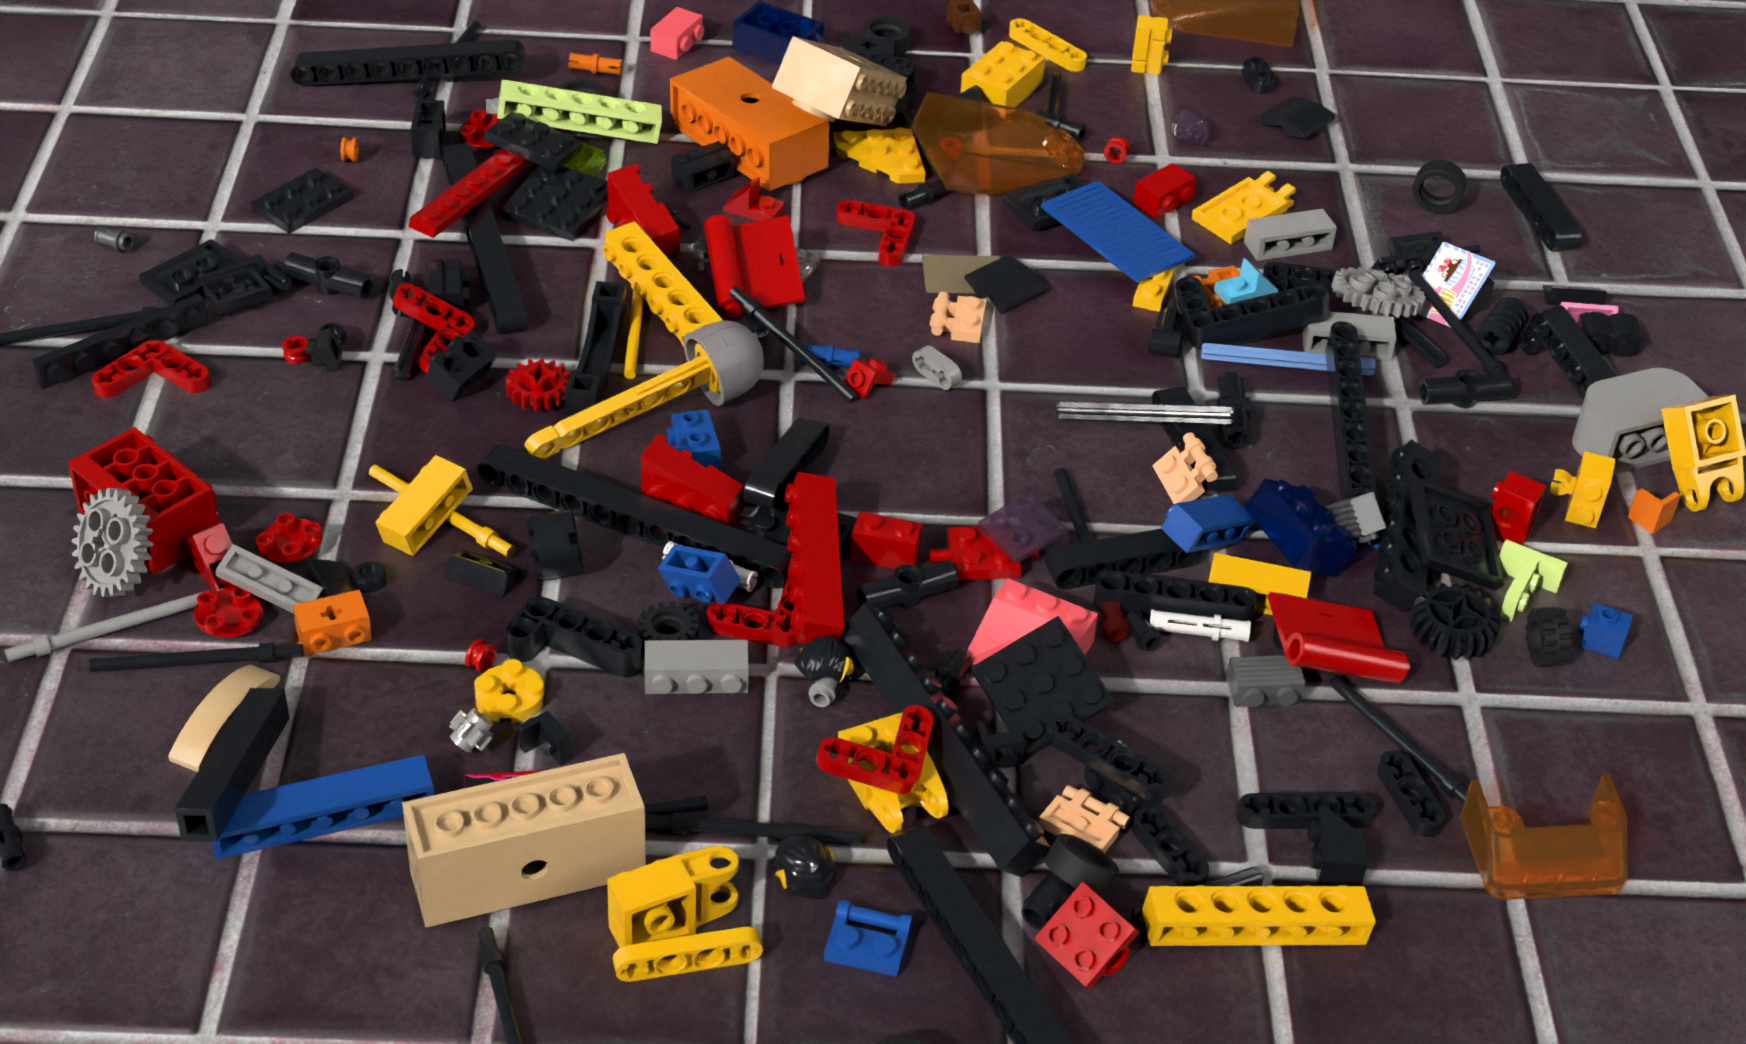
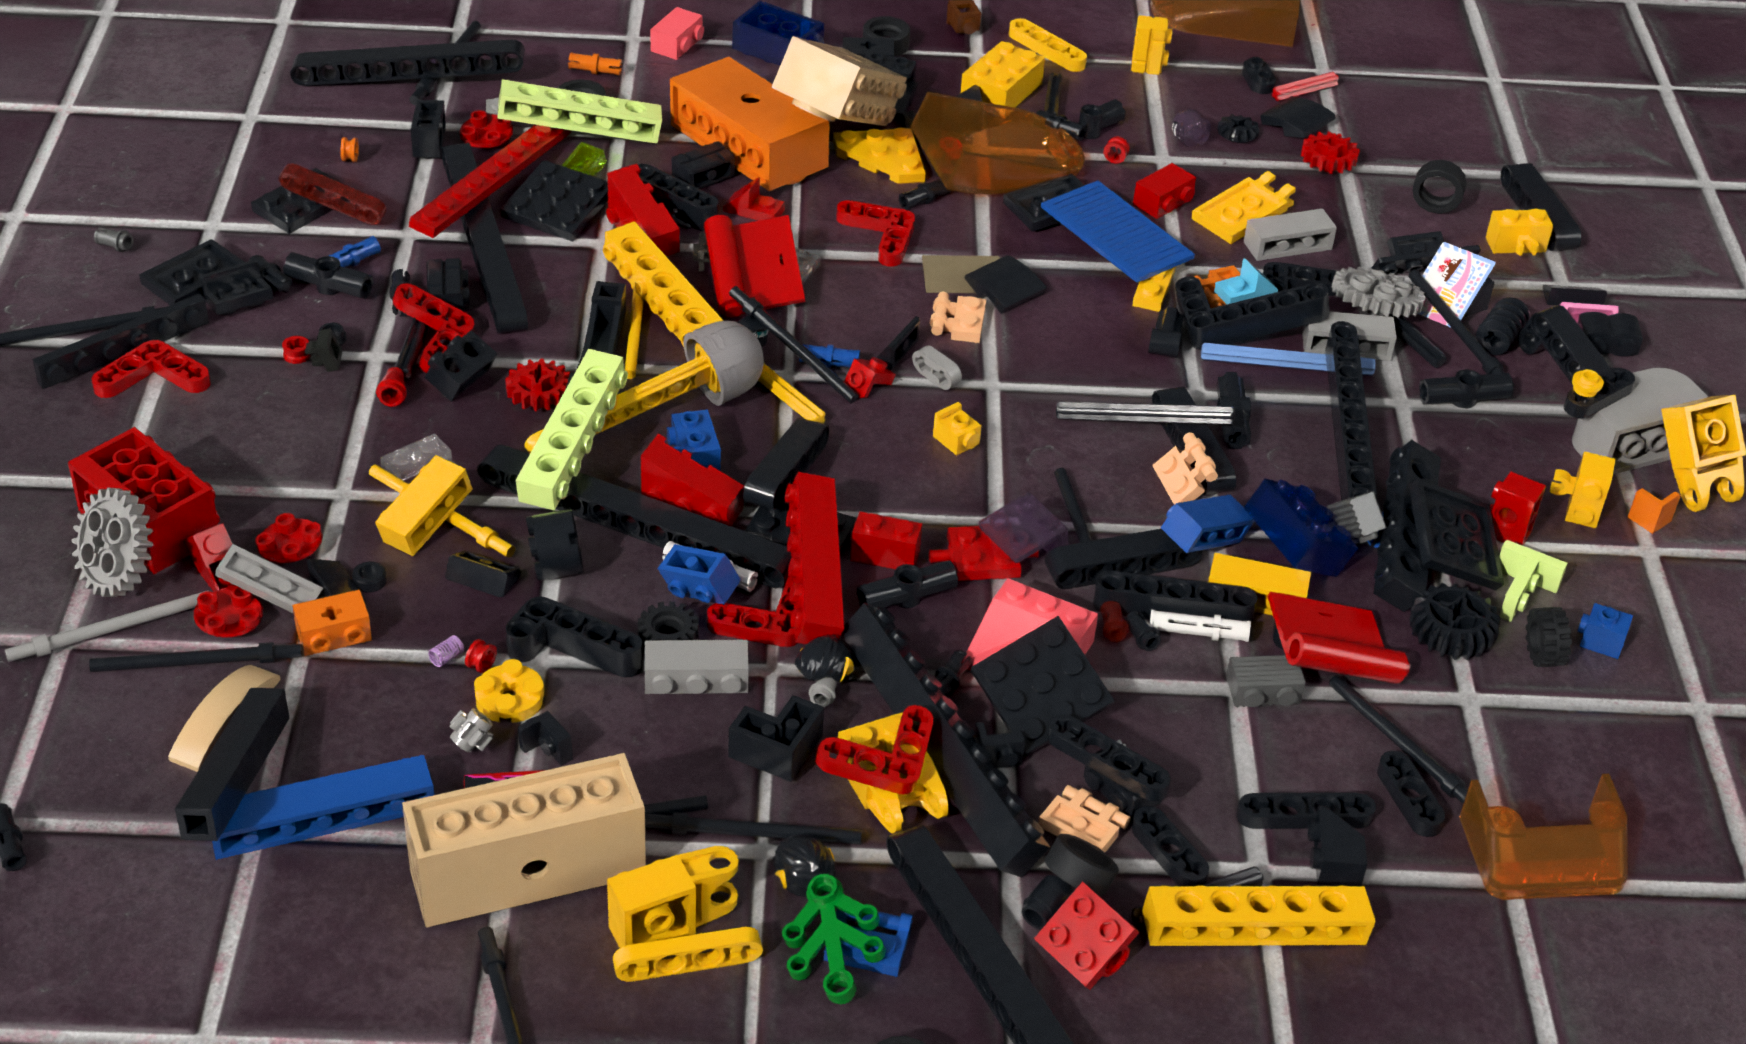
black plate [484,112,583,171] -> none
none -> clear red beam [279,163,386,225]
none -> blue pin [328,236,381,267]
none -> red cone [376,367,407,407]
none -> clear plate [380,433,452,481]
none -> lavender piece [428,635,464,667]
none -> yellowish green brick [516,349,628,511]
none -> black beam [637,163,719,232]
none -> black brick [728,695,824,782]
none -> yellow axle [758,363,826,423]
none -> green plant [782,874,886,1004]
none -> black slope [876,316,920,370]
none -> yellow brick [933,402,982,456]
none -> black piece [1079,99,1126,139]
none -> black gear [1217,114,1260,143]
none -> axle [1272,72,1339,101]
none -> red gear [1301,131,1360,174]
none -> yellow brick [1485,209,1553,256]
none -> black beam [1564,368,1635,418]
none -> yellow plate [1572,369,1604,397]

